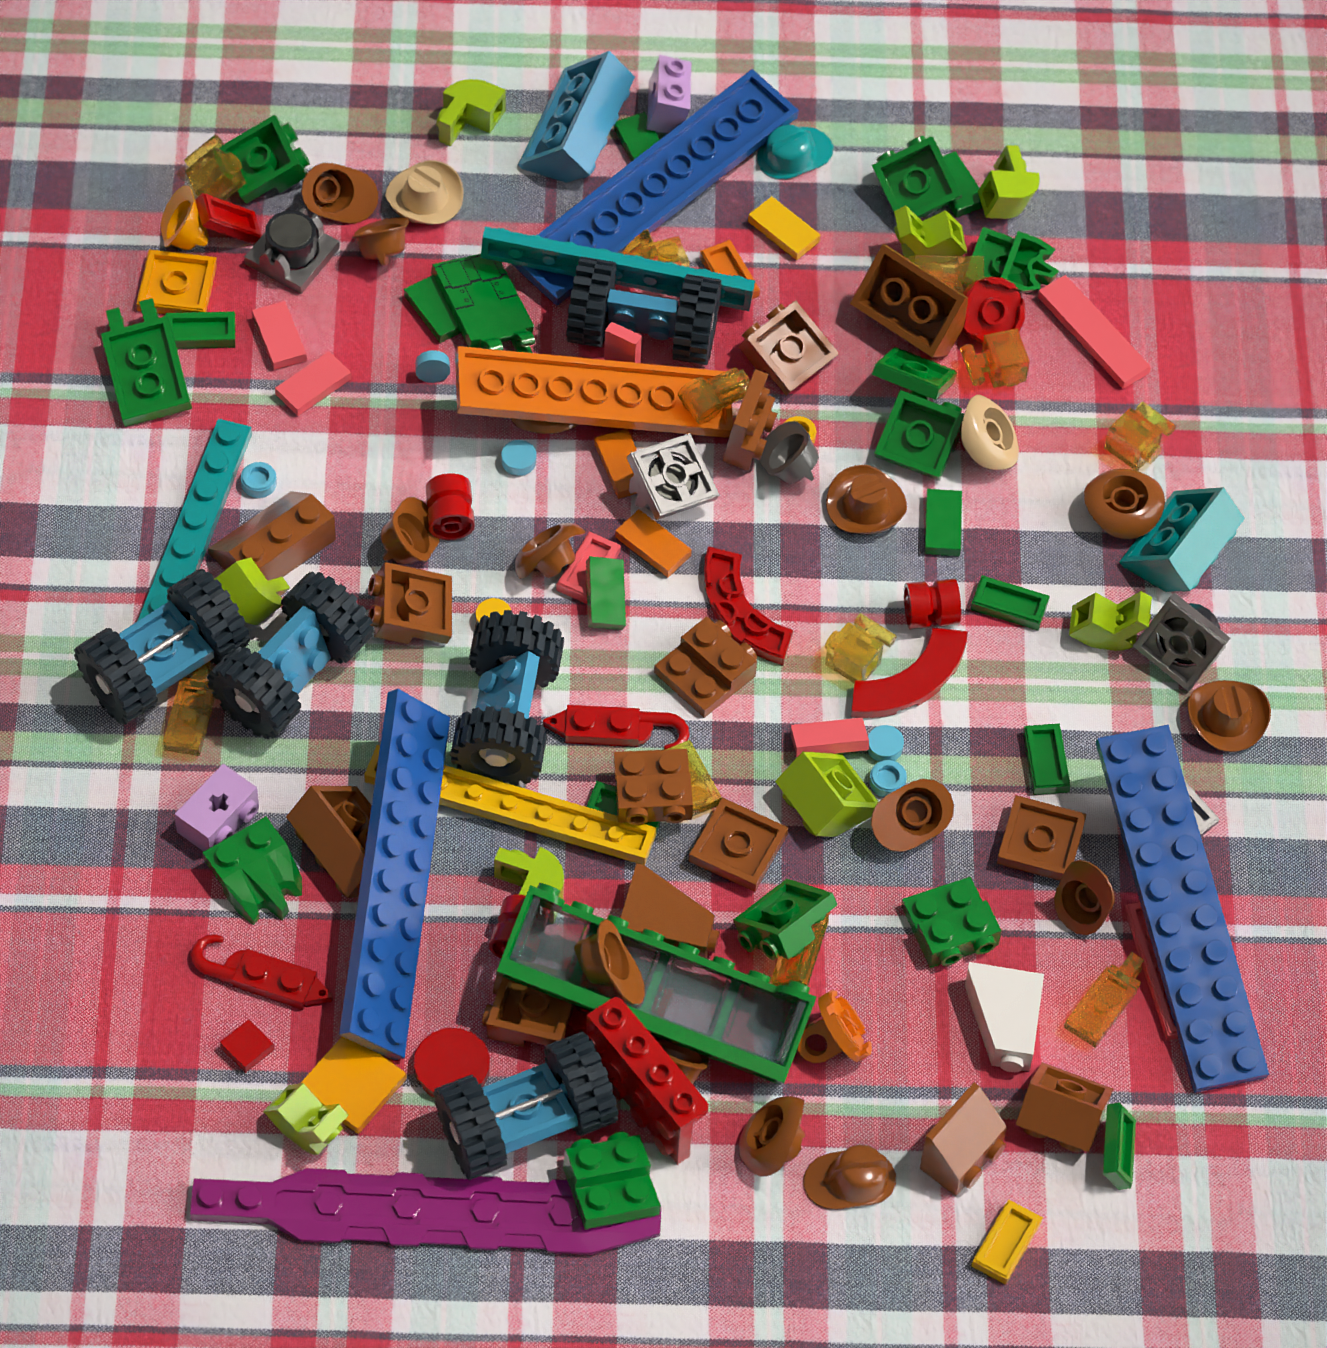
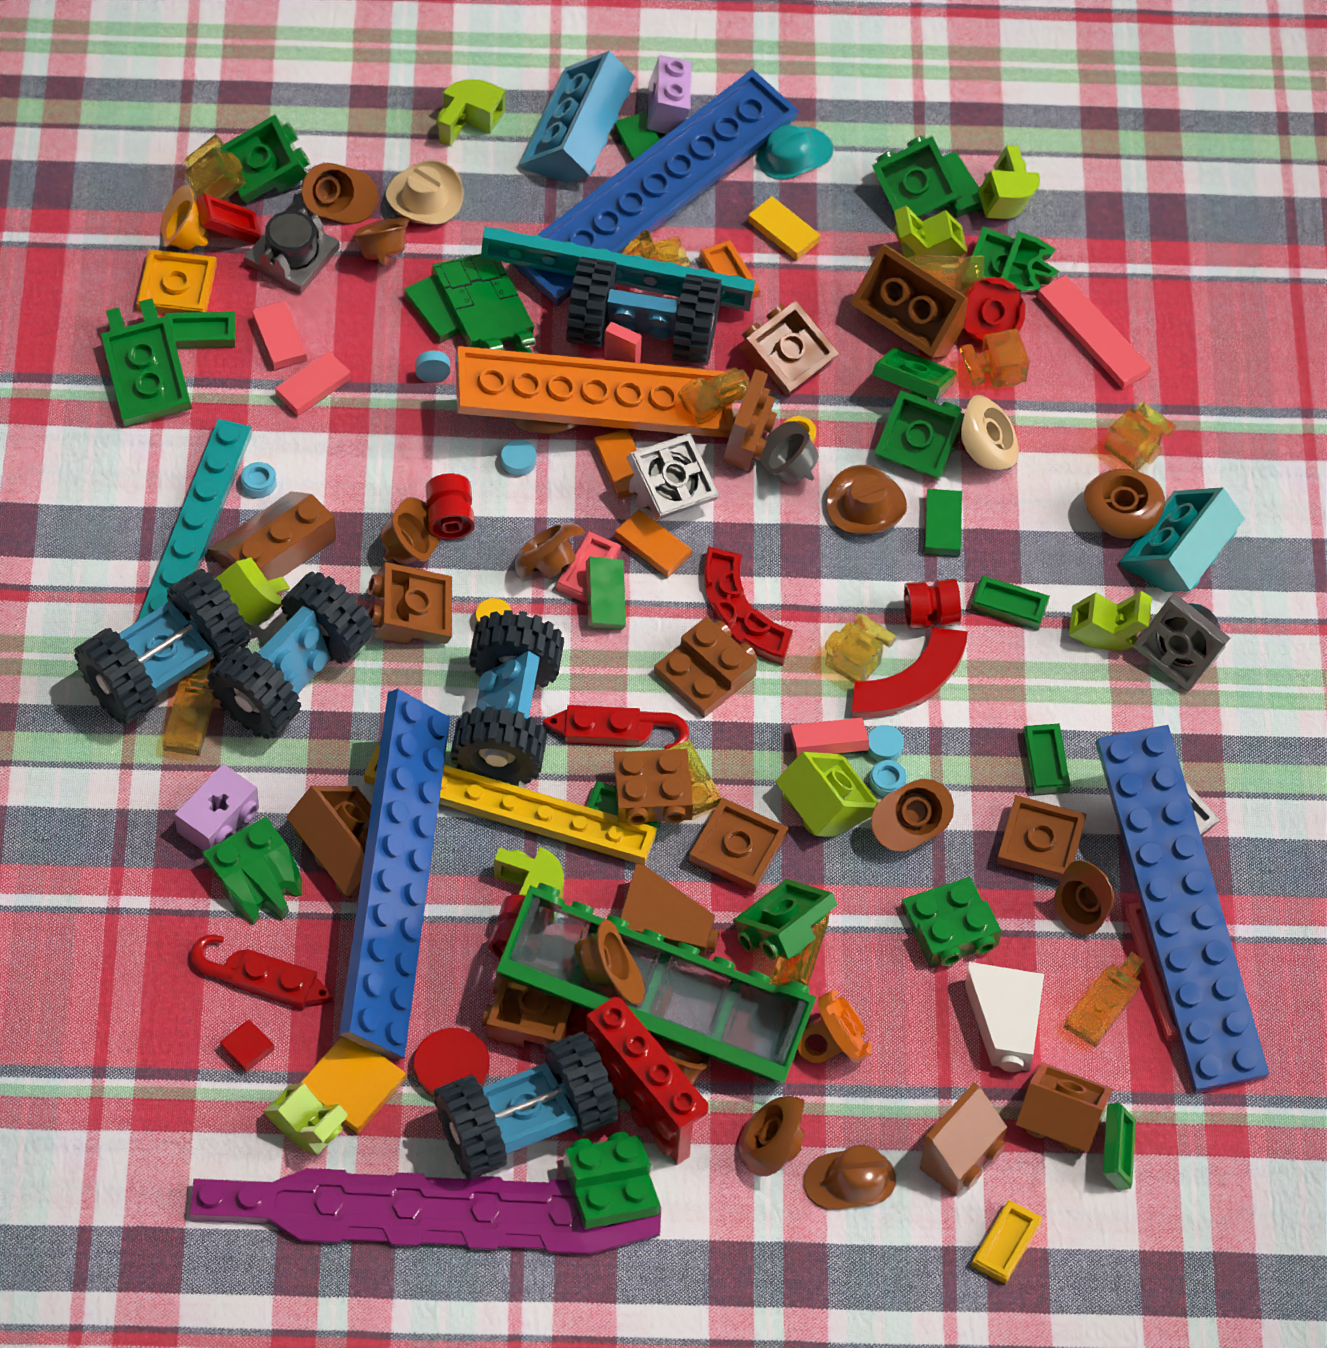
dark orange hat [1188,680,1271,752] -> none

